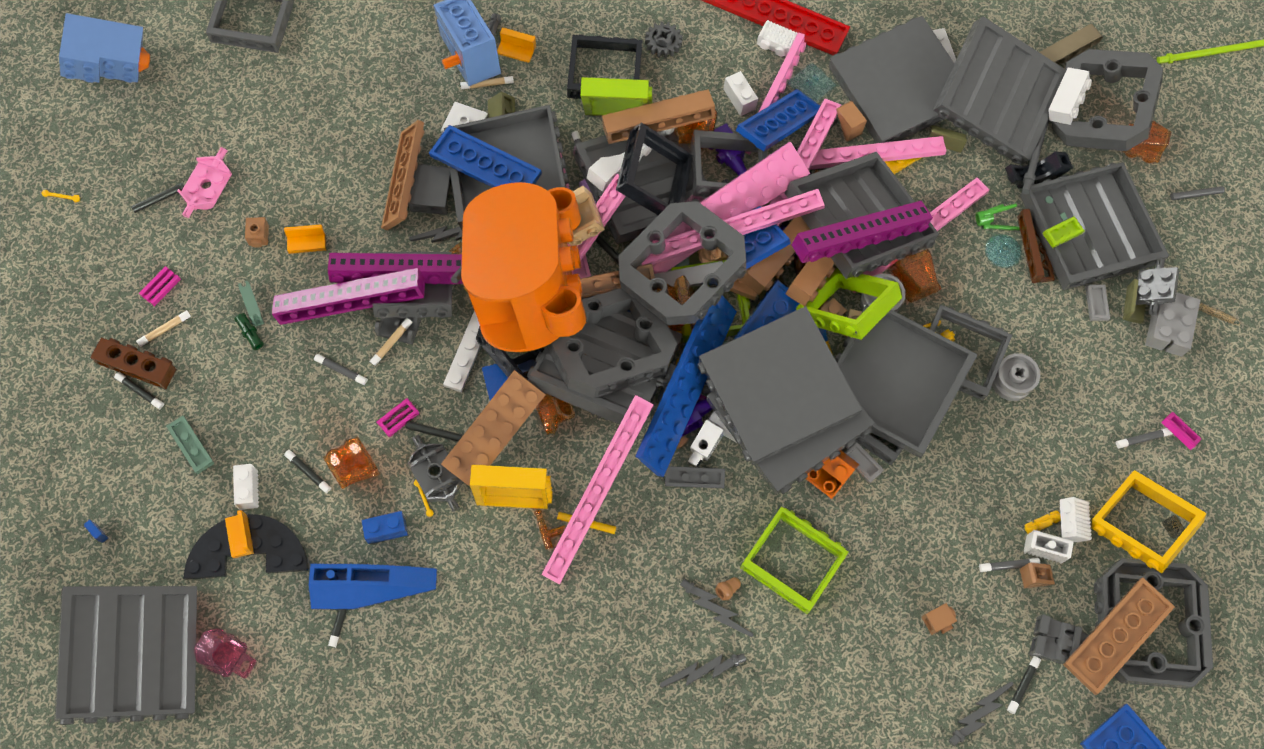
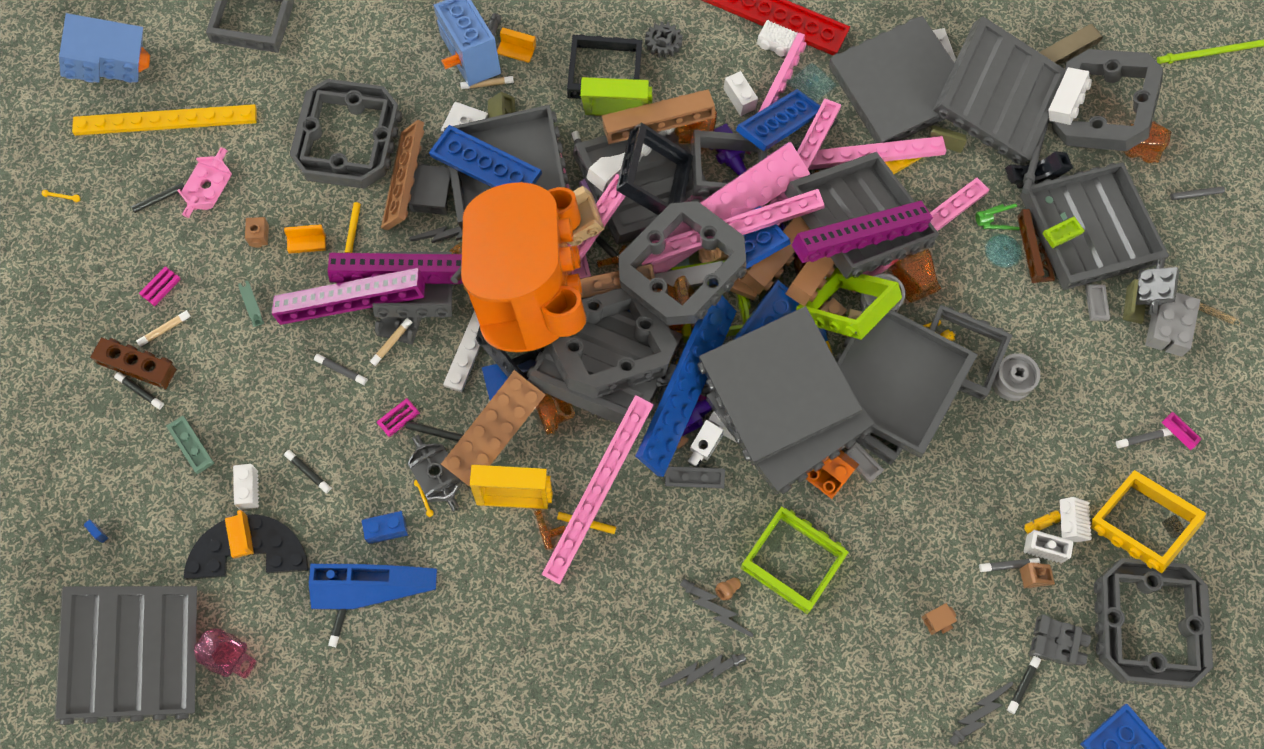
dark green pin [234,313,264,350] -> none
clear orange piece [323,436,380,489] -> none
medium nougat slope [836,101,867,142] -> none
medium nougat plate [1063,578,1175,695] -> none
none -> yellow plate [72,104,257,136]
none -> dark grey panel [290,79,402,189]
none -> yellow bar [345,202,361,253]
none -> clear orange piece [597,245,627,267]

